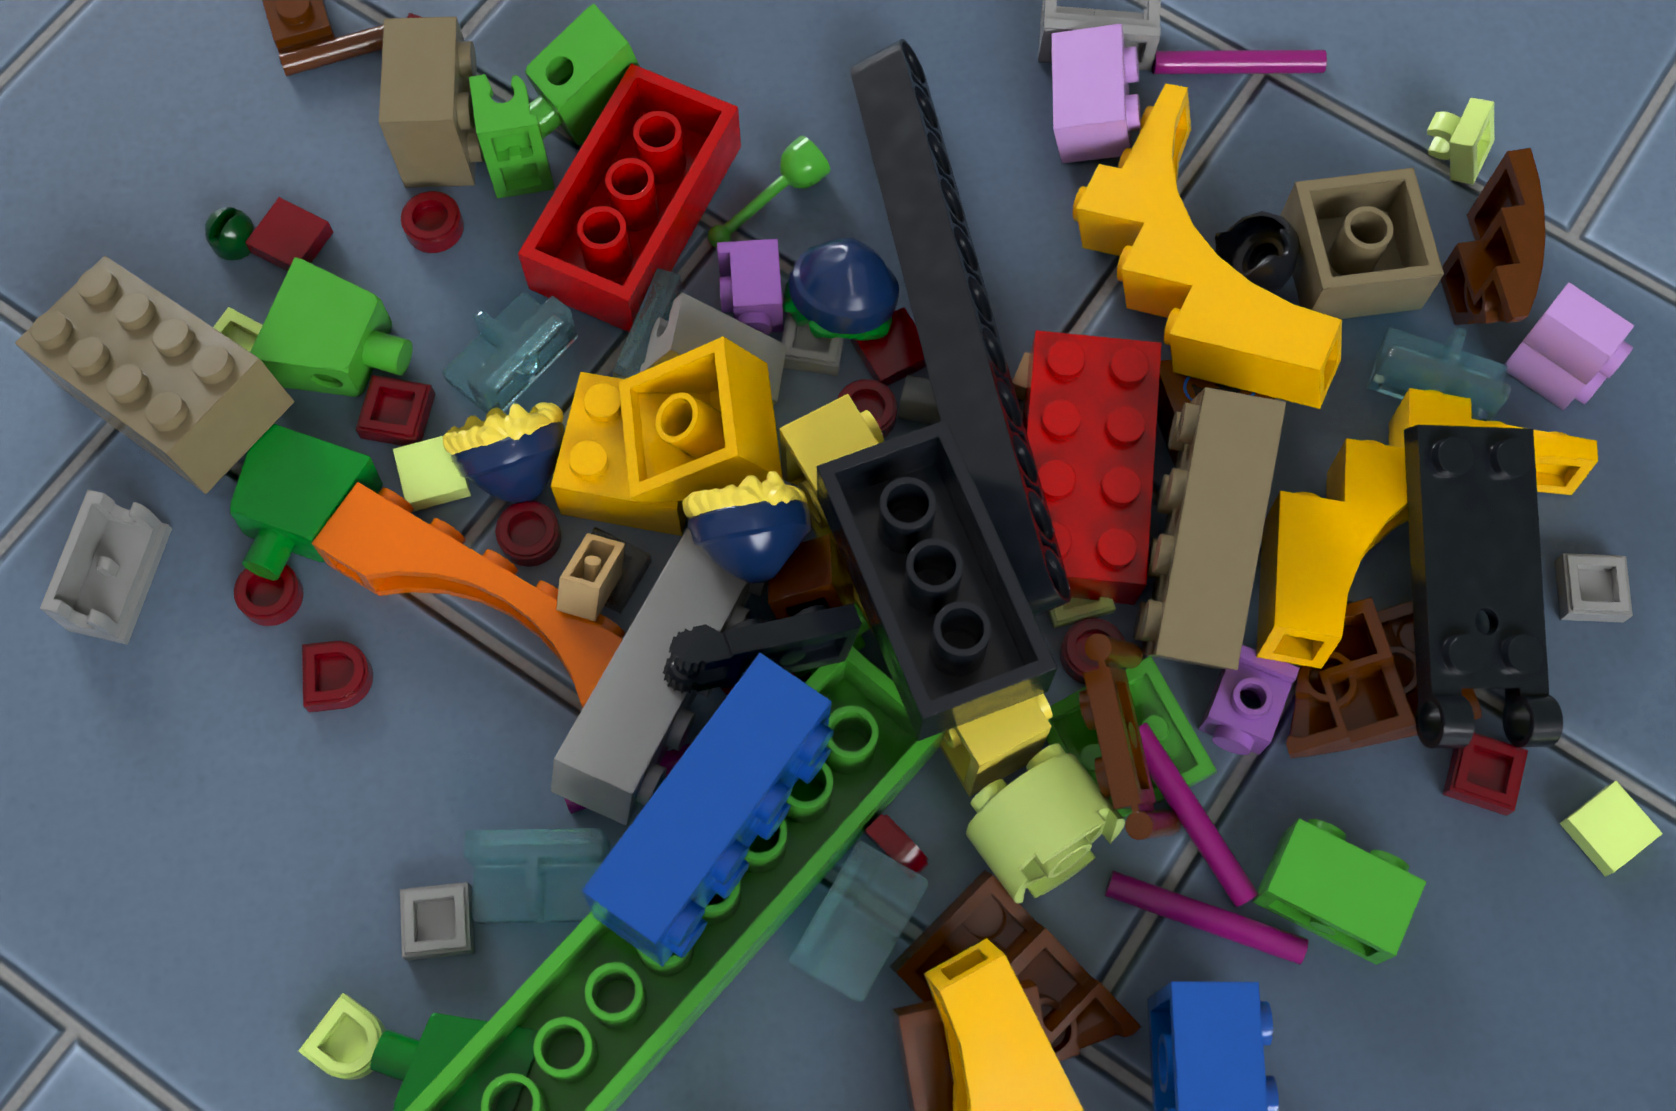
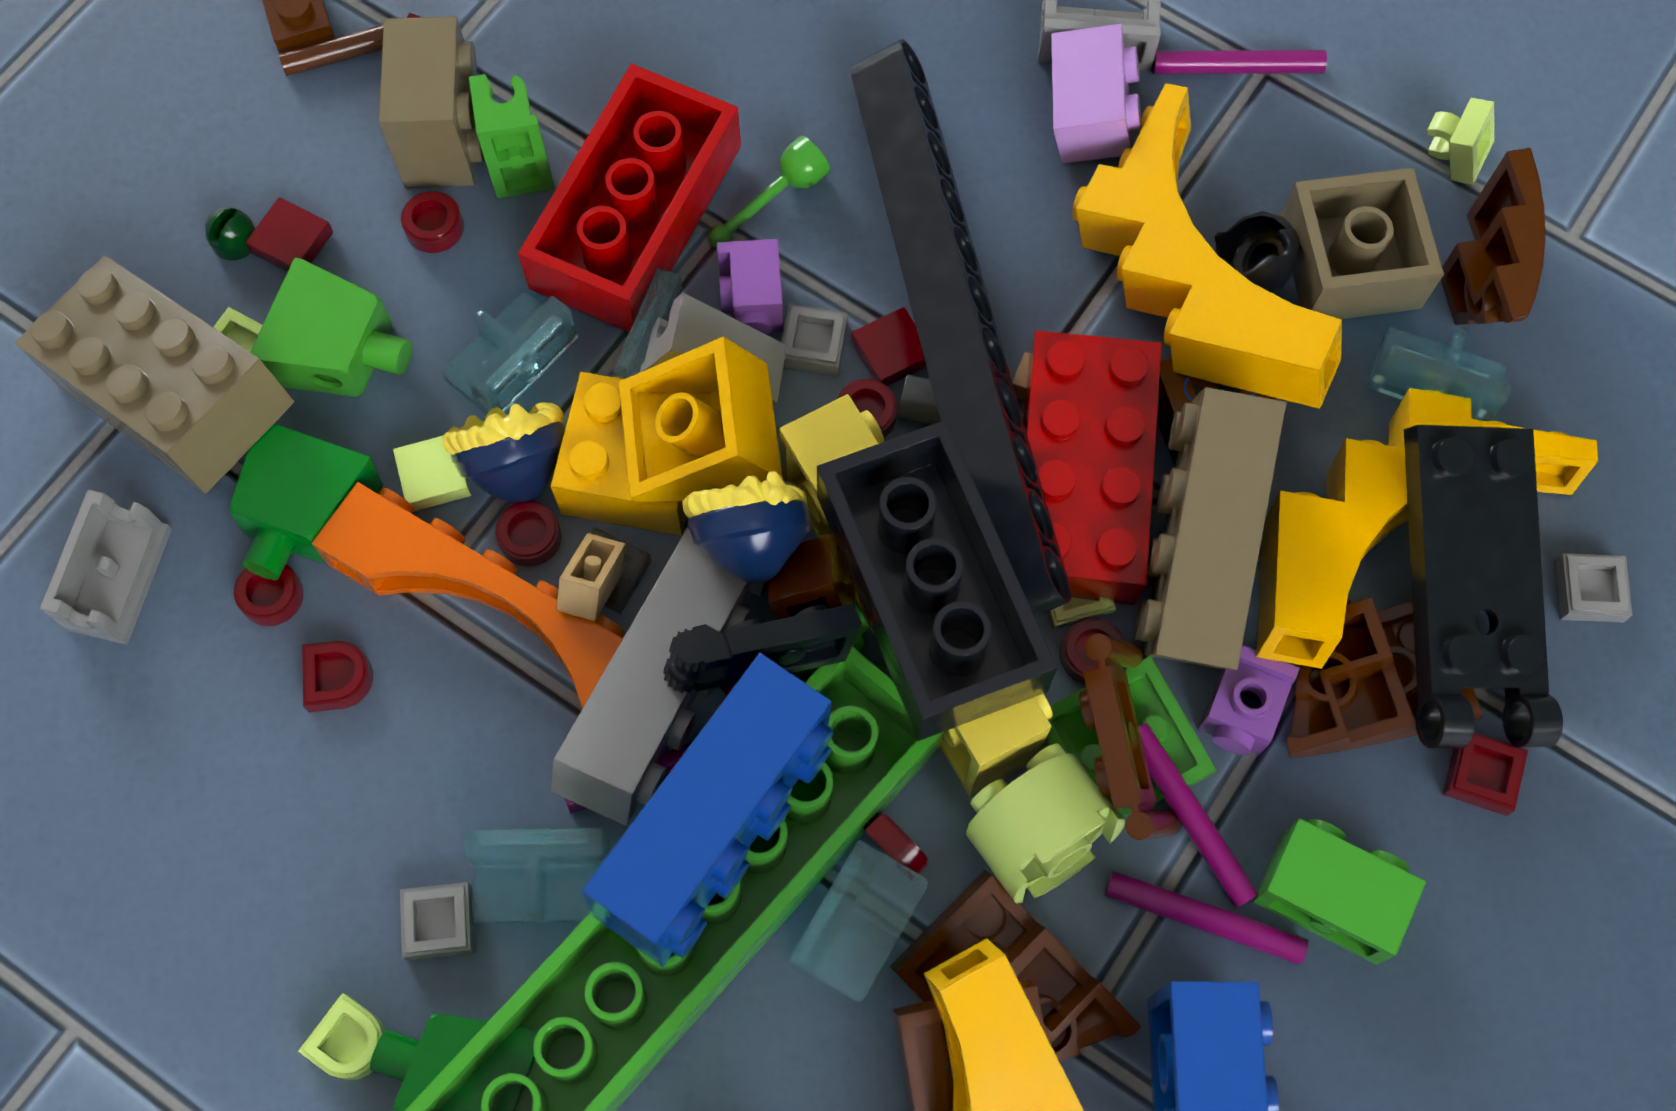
dark red tile [355,375,435,446] -> none
bright green torso [525,3,640,145] -> none
dark blue hair [782,238,899,341] -> none
lavender brick [1501,282,1634,411] -> none
yellowish green tile [1559,781,1663,877] -> none

